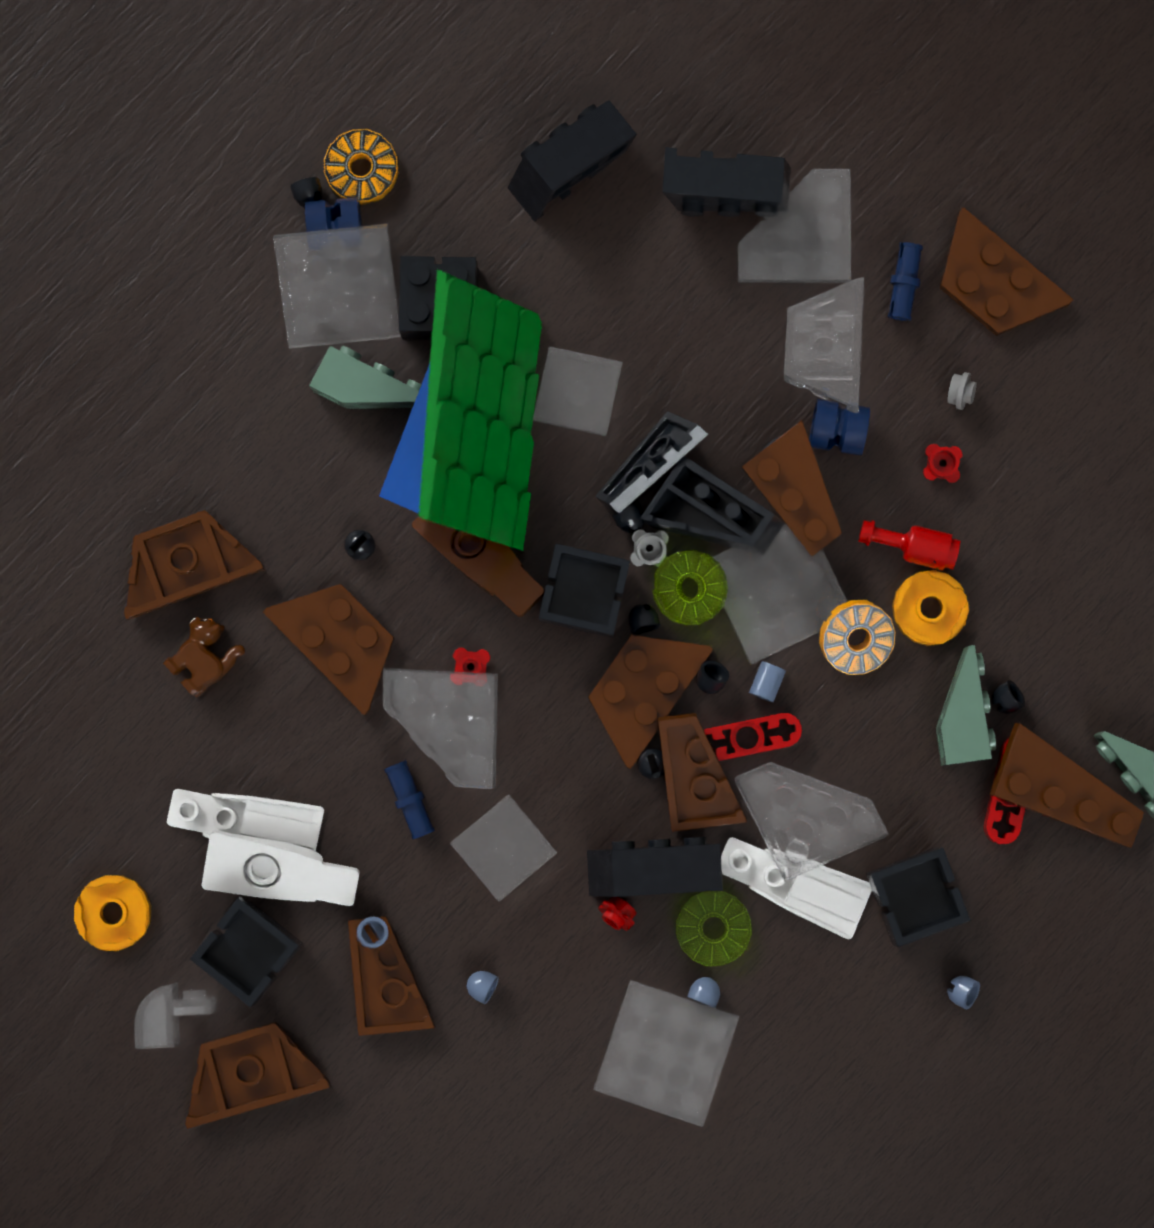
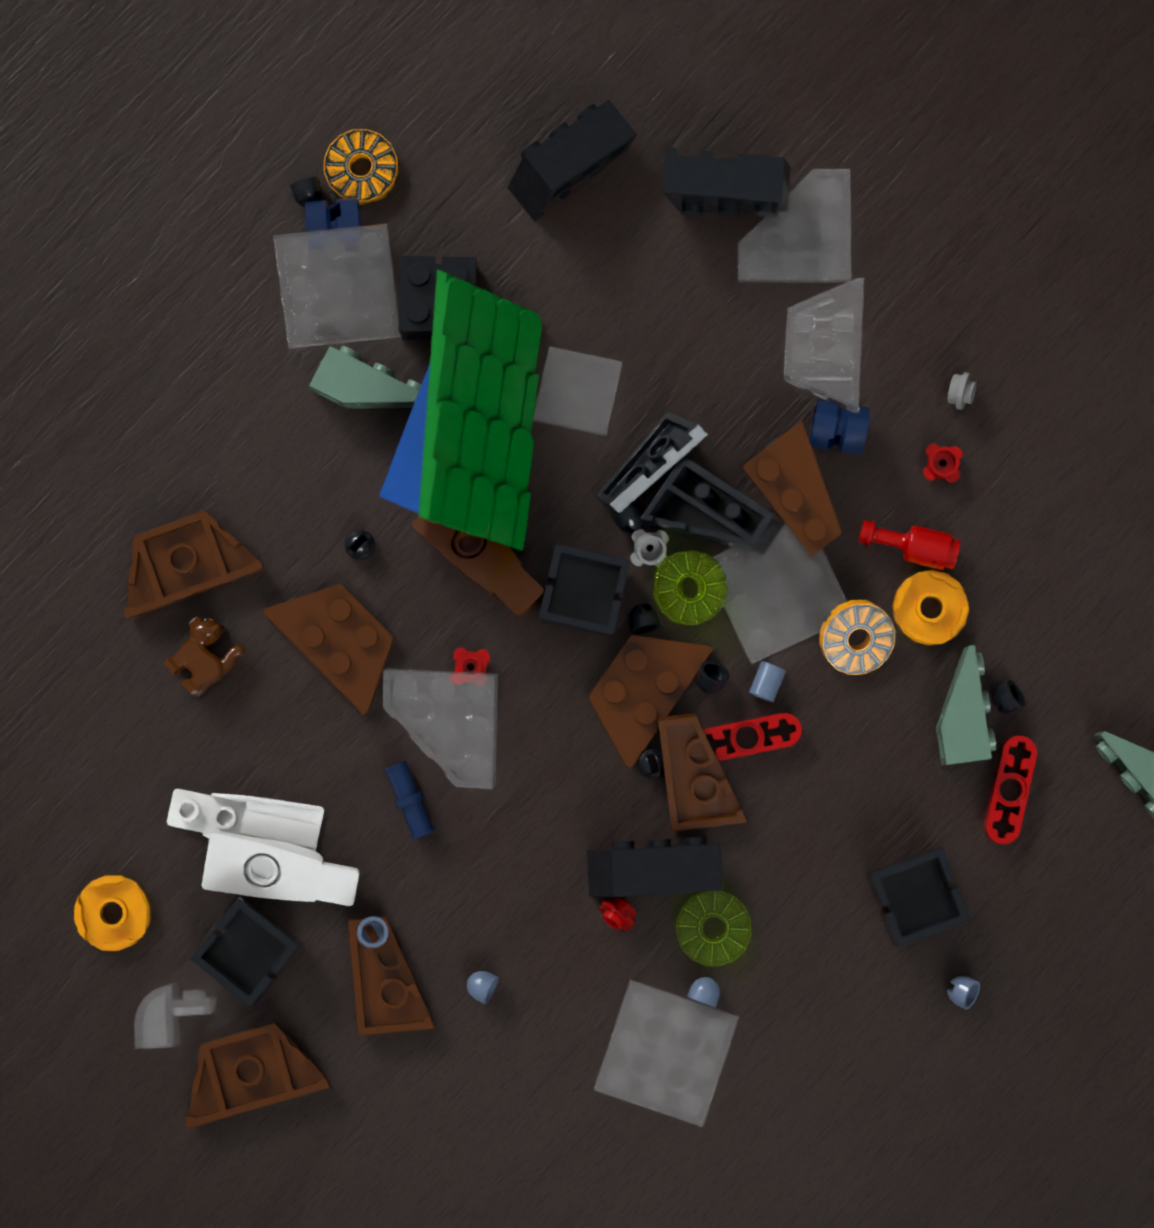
clear plate [450,794,557,902] -> none
white piece [721,837,872,939] -> none
clear plate [734,762,888,882] -> none
dark blue pin [887,242,923,321] -> none
reddish brown wing [940,207,1074,336] -> none
reddish brown wing [989,723,1144,848] -> none

